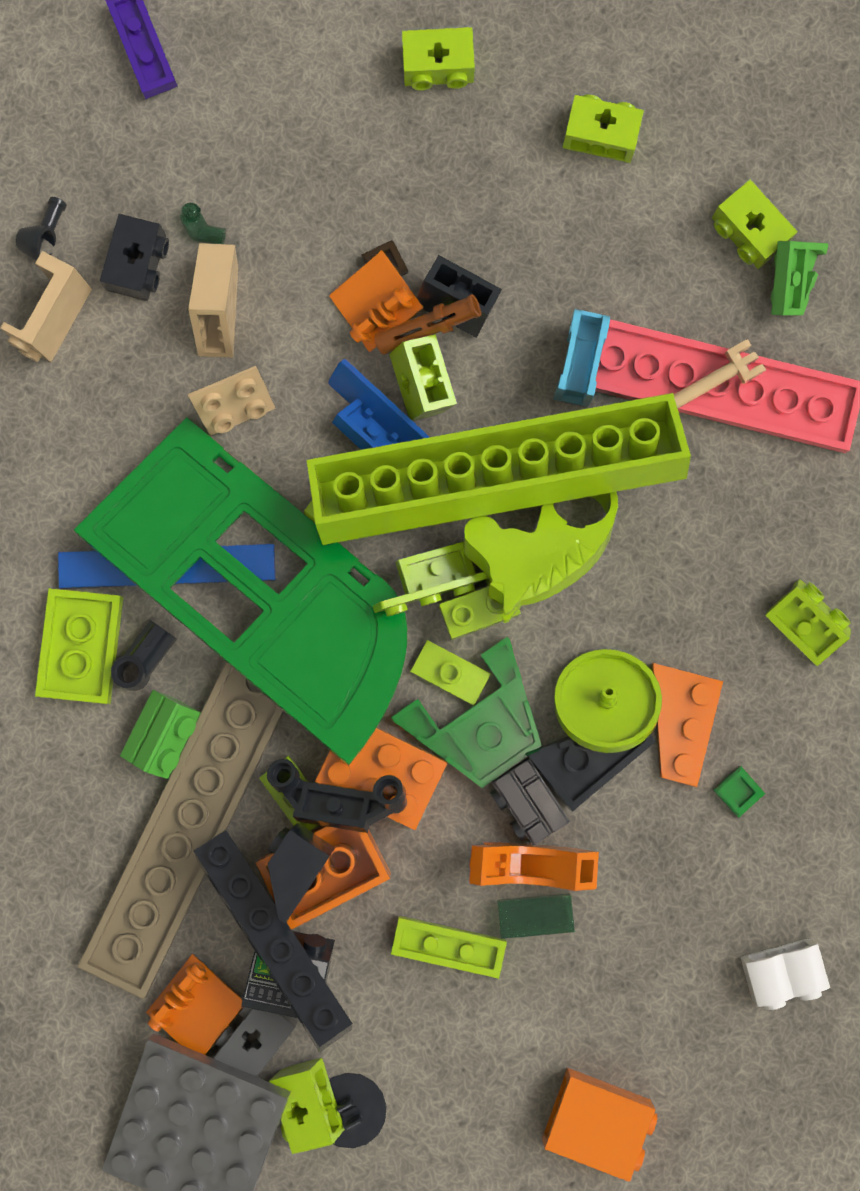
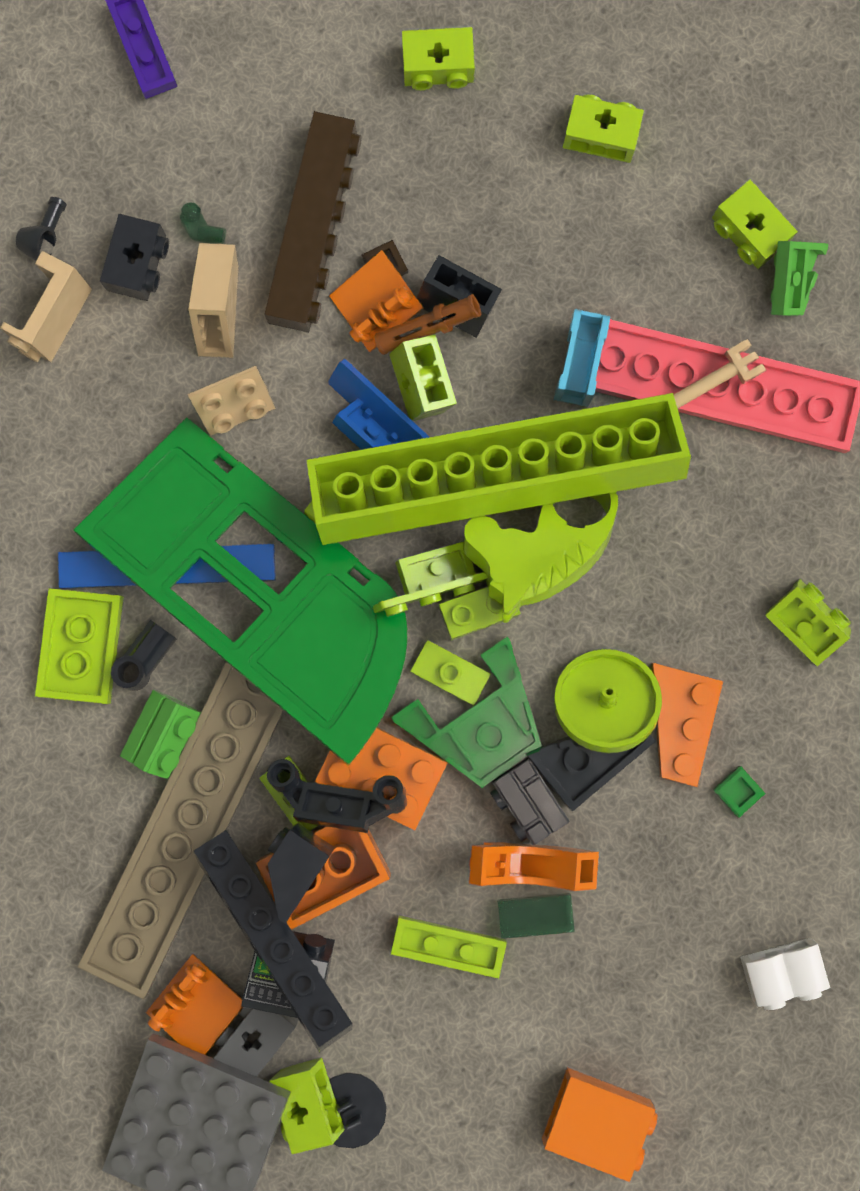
none -> dark brown brick [264,111,362,333]

